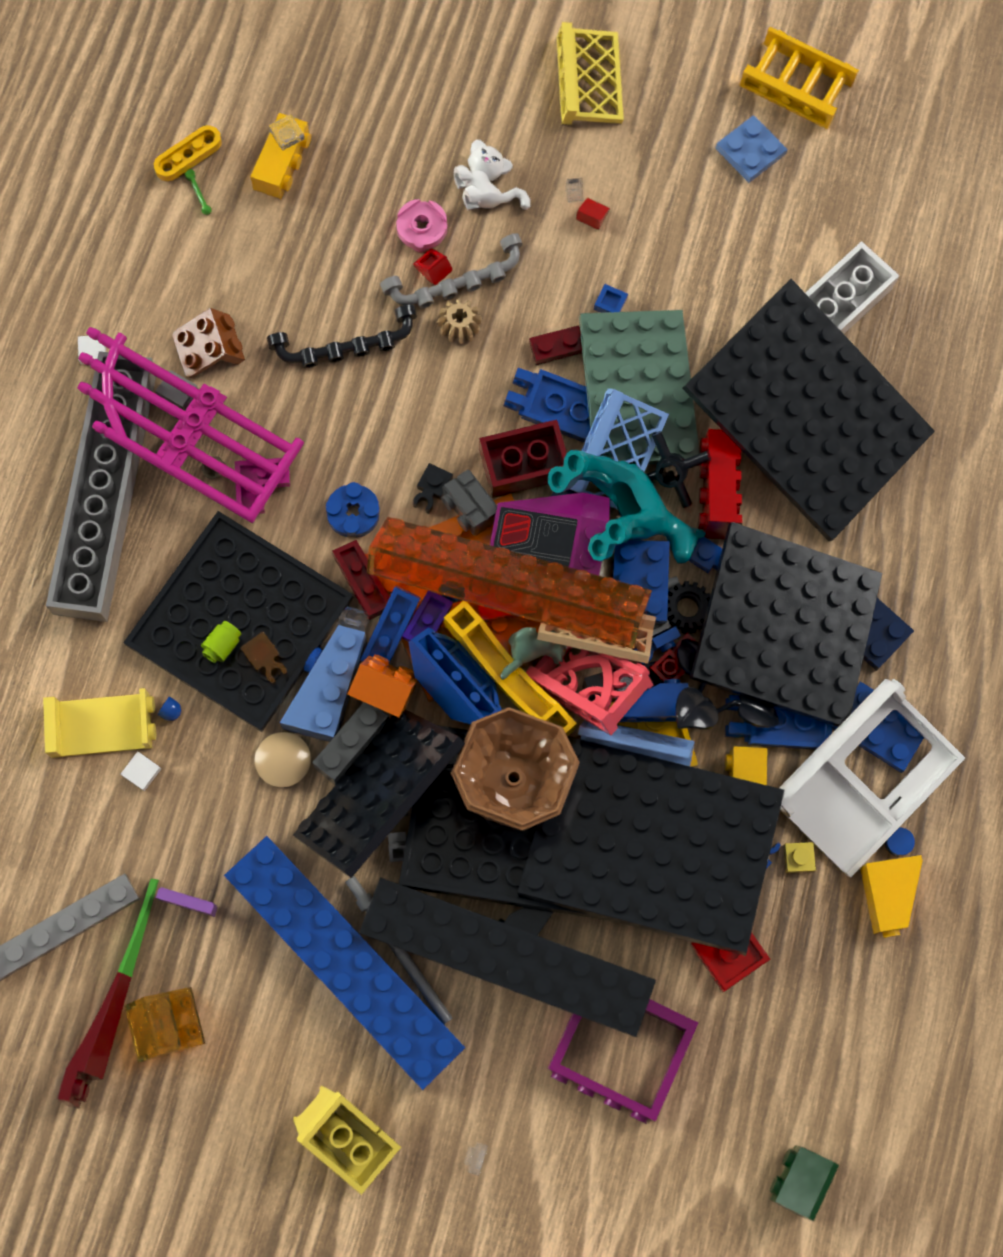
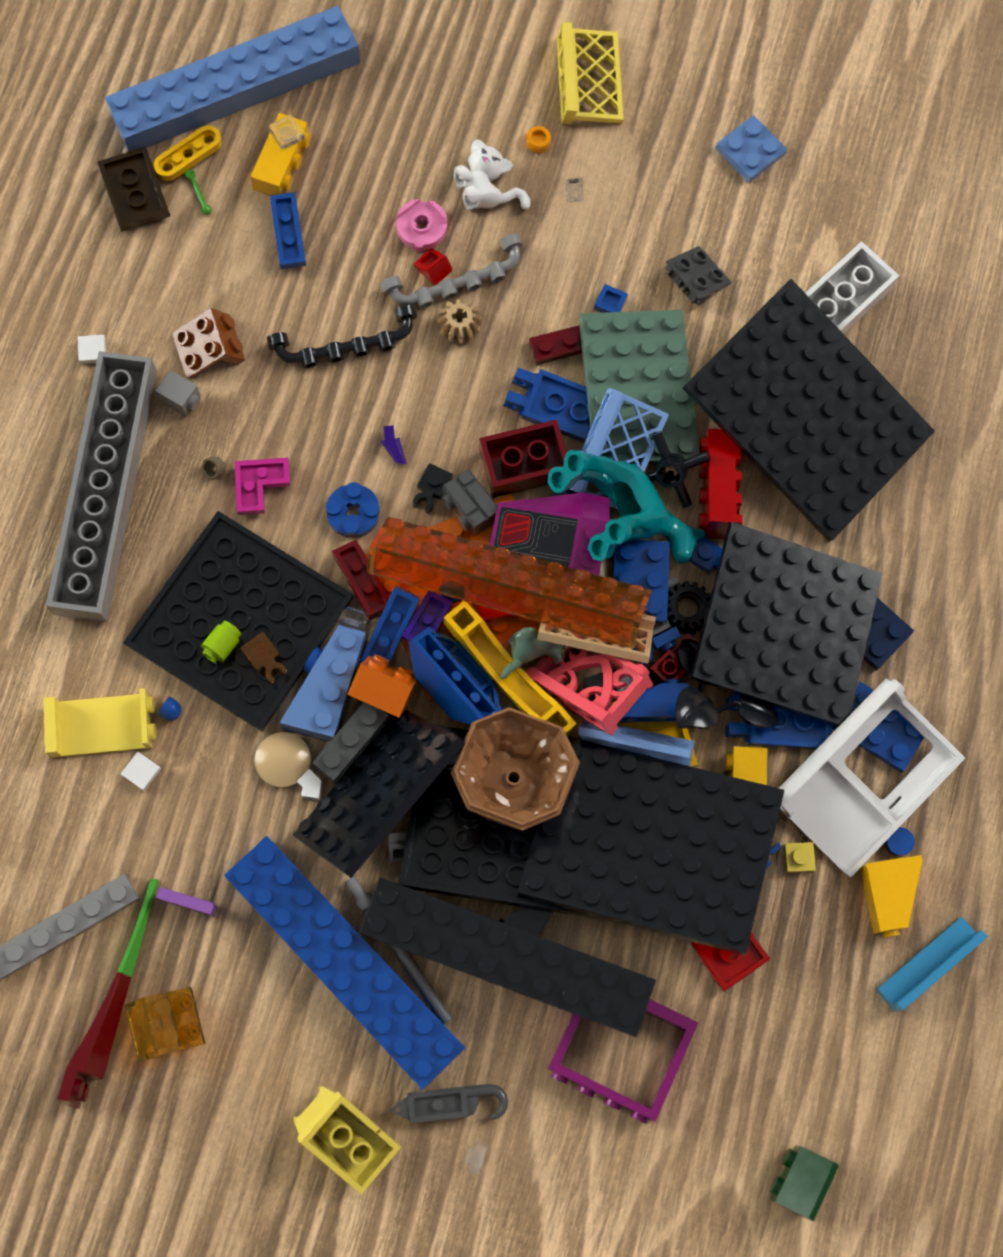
dark pink piece [78,327,304,524] -> none
red slope [576,197,610,230] -> none
yellow fence [739,26,859,130] -> none
none -> dark brown plate [97,147,171,232]
none -> medium blue brick [105,6,360,152]
none -> blue plate [270,192,306,270]
none -> white piece [297,769,323,801]
none -> dark purple bar [380,425,407,464]
none -> dark grey plate [390,1084,508,1123]
none -> light orange tile [526,126,551,153]
none -> dark grey hinge [665,246,732,306]
none -> dark azure fence [876,917,988,1012]

